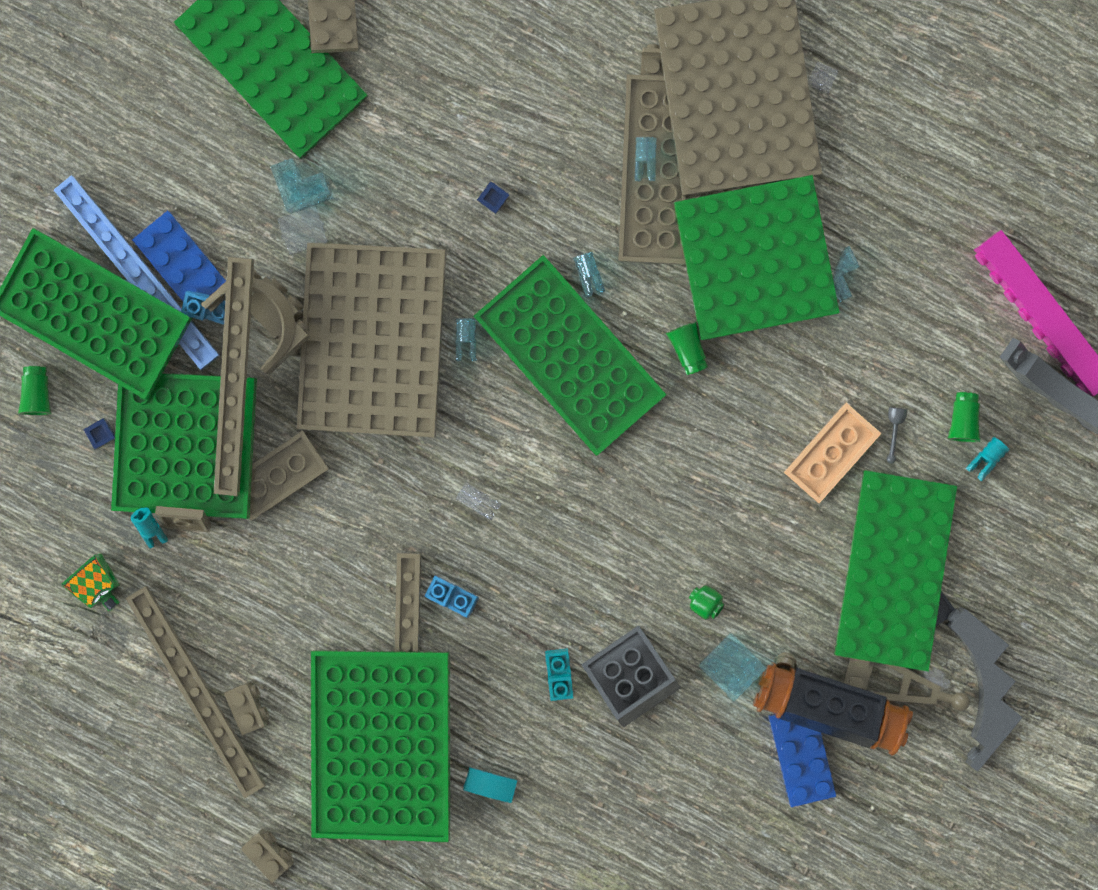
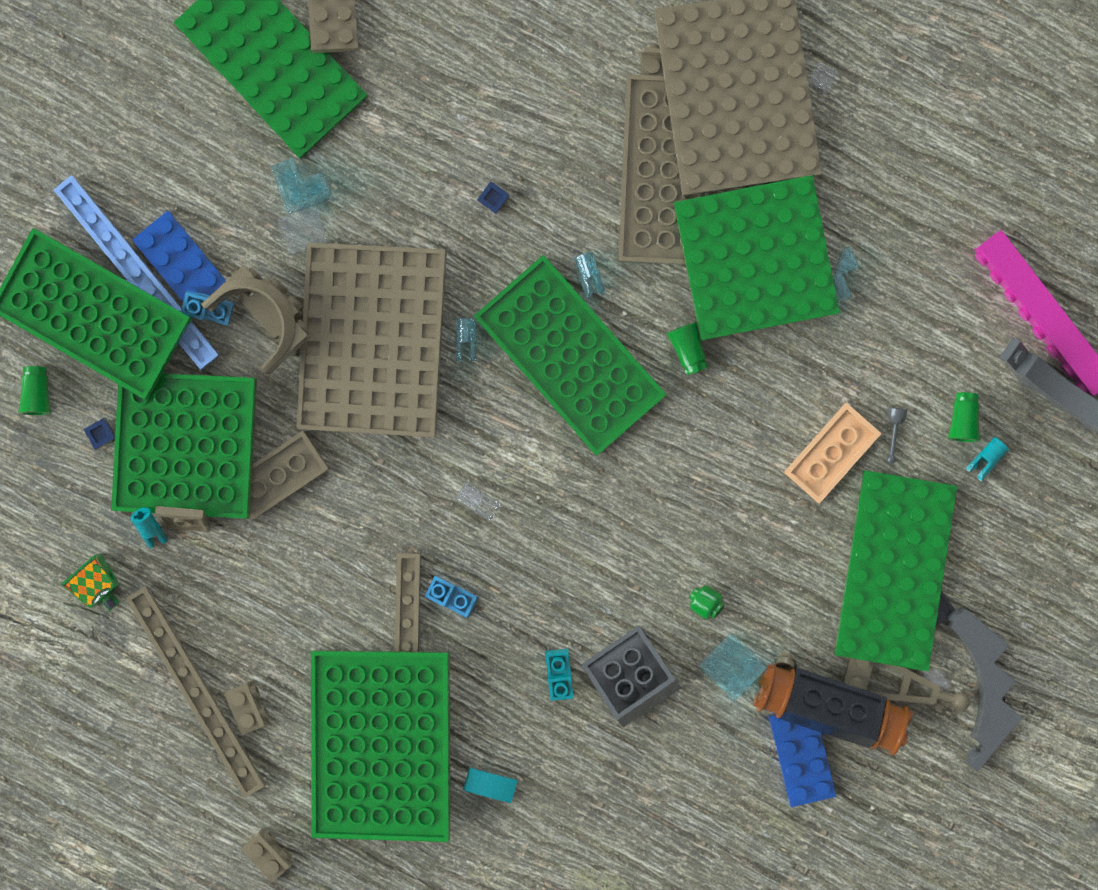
dark tan plate [214,257,254,496] -> none
clear light blue hinge [634,137,657,181] -> none

